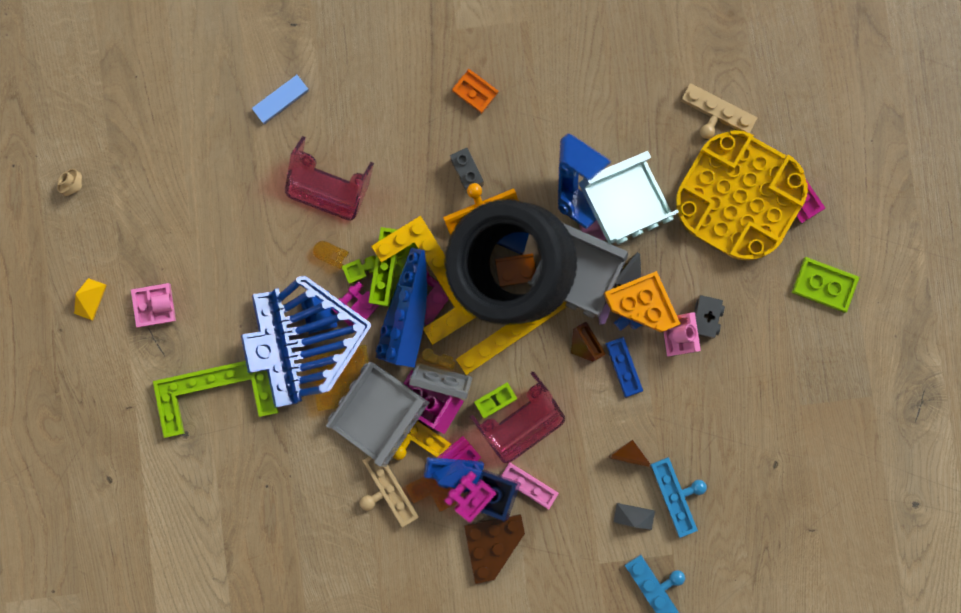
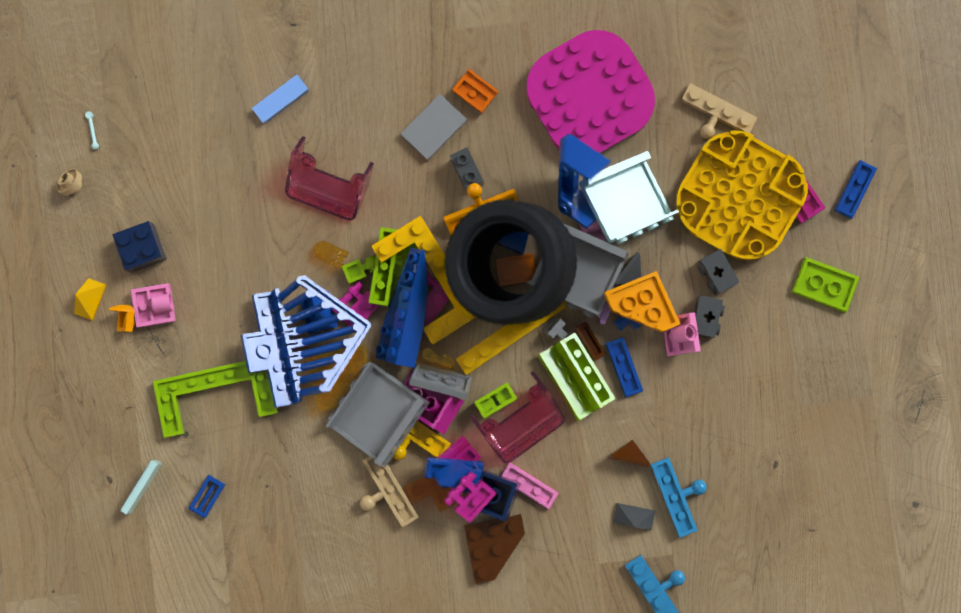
none -> light aqua hinge [85,111,99,150]
none -> light orange plate [108,304,135,332]
none -> dark blue brick [112,221,167,273]
none -> light aqua tile [121,460,162,515]
none -> blue tile [188,475,226,518]
none -> light grey tile [400,94,467,161]
none -> dark pink plate [526,30,655,154]
none -> lime slope [537,333,615,421]
none -> light grey tile [543,317,568,340]
none -> dark grey brick [698,249,740,295]
none -> blue tile [834,160,877,219]

